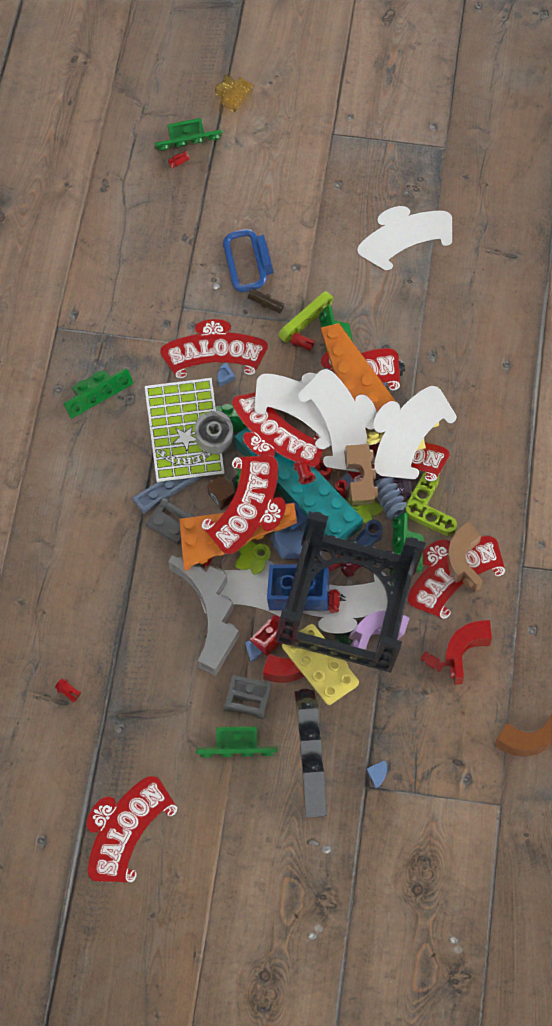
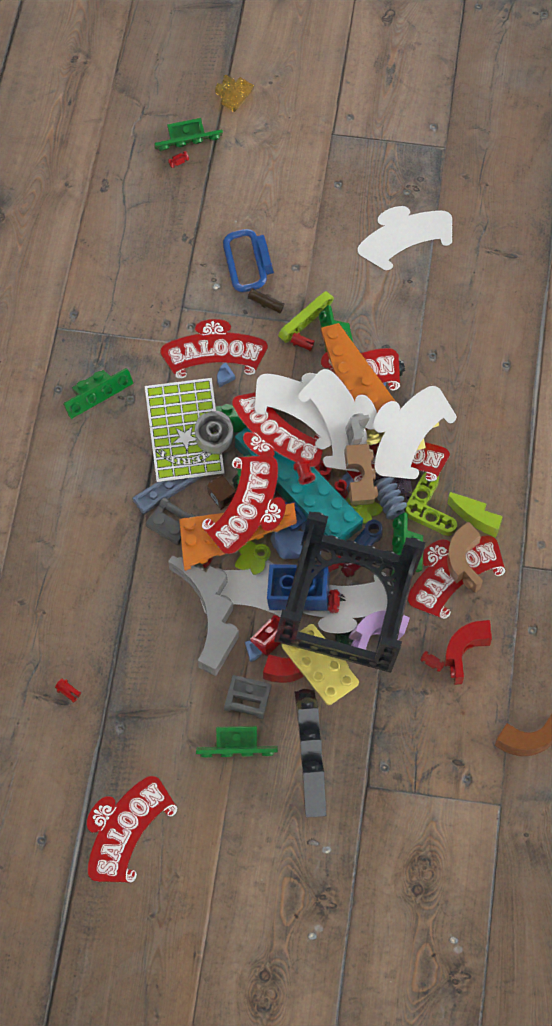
medium blue tile [366,761,387,788] -> none
none -> light grey bracket [345,413,370,445]
none -> lime slope [447,492,503,537]

